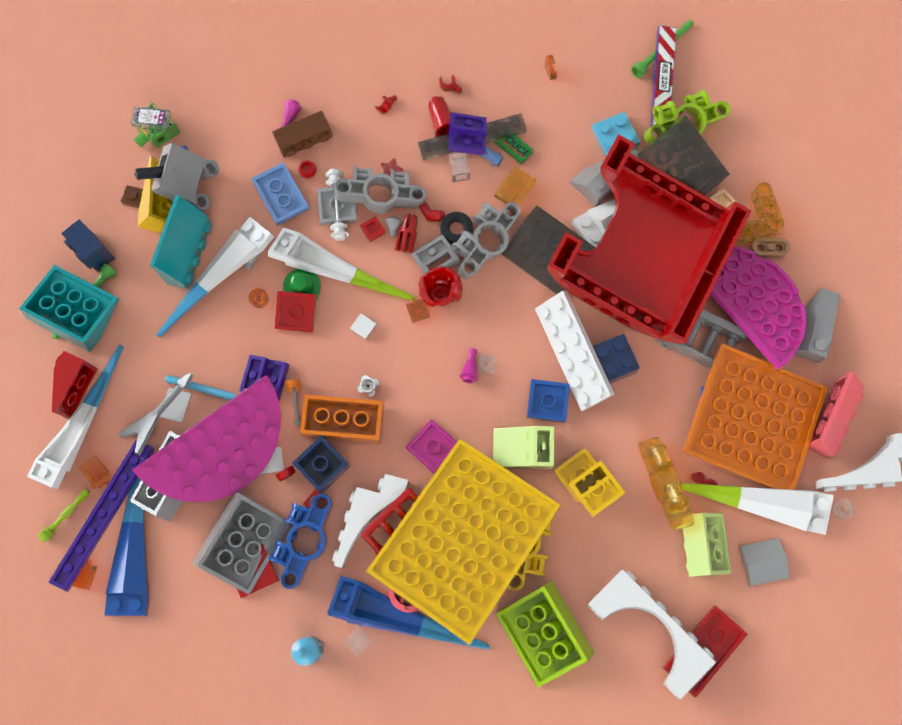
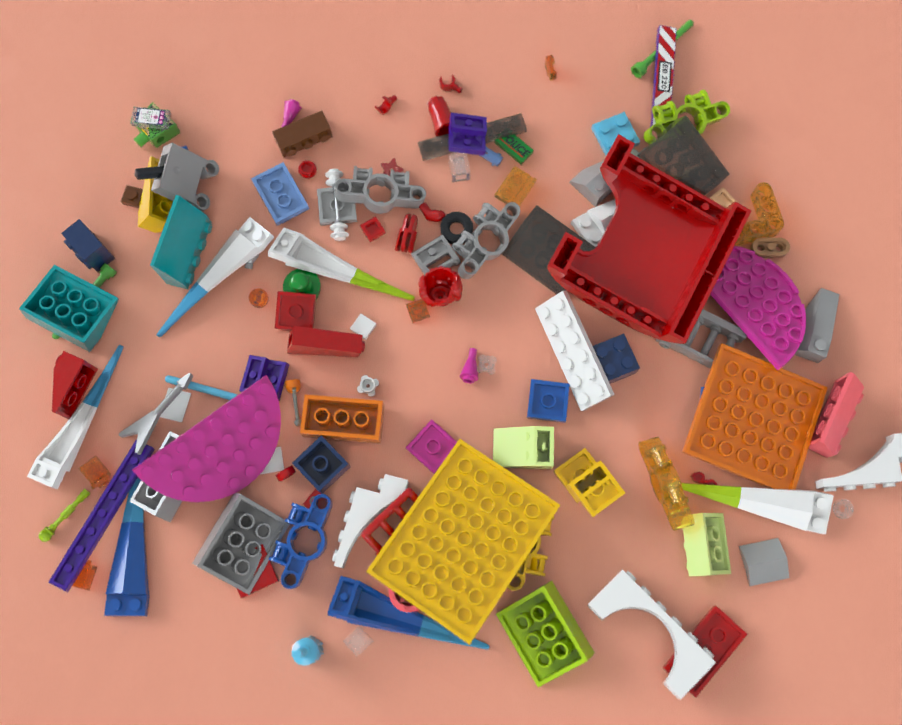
light grey rock [386,216,403,237] -> none
none -> red slope [287,326,365,358]

